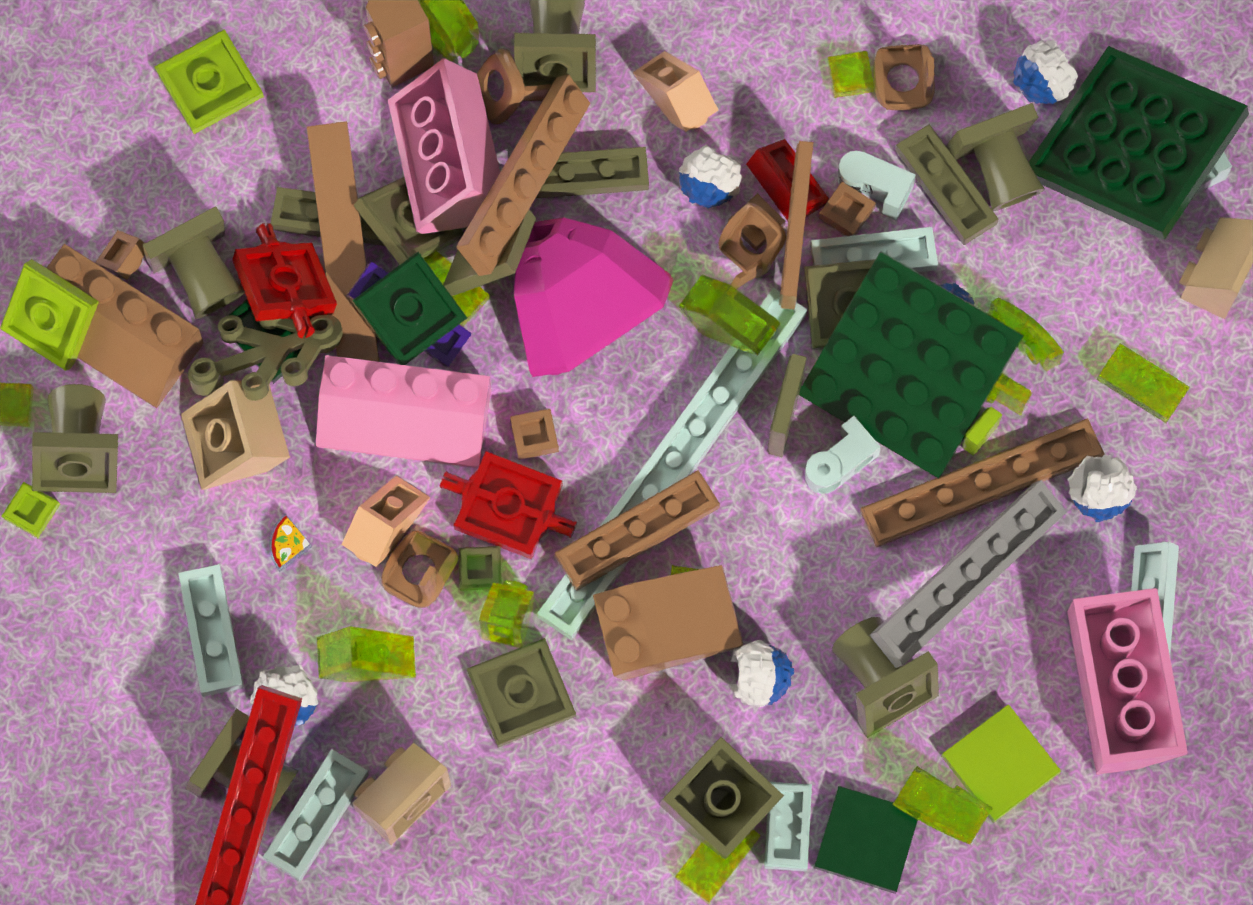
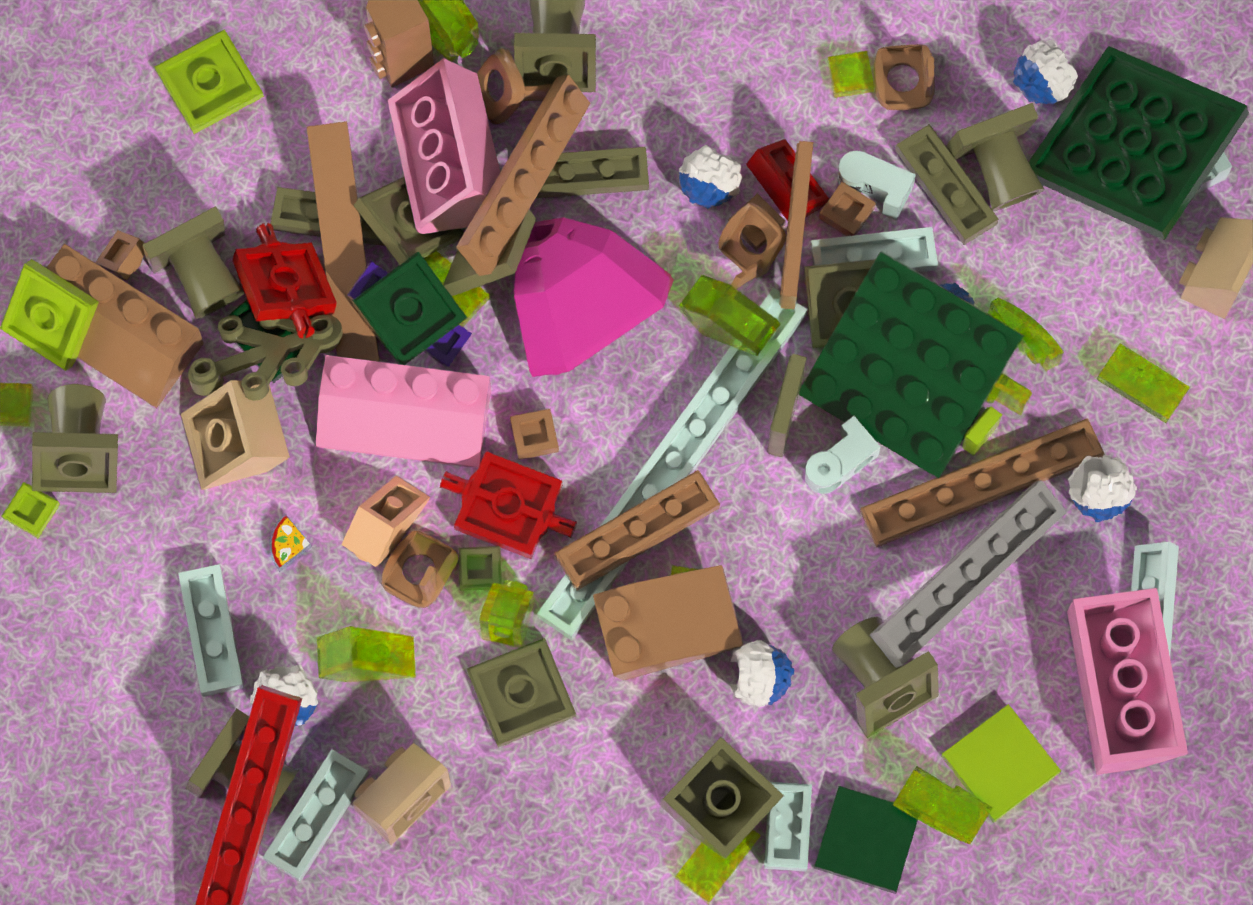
light nougat slope [633,51,718,132] -> none

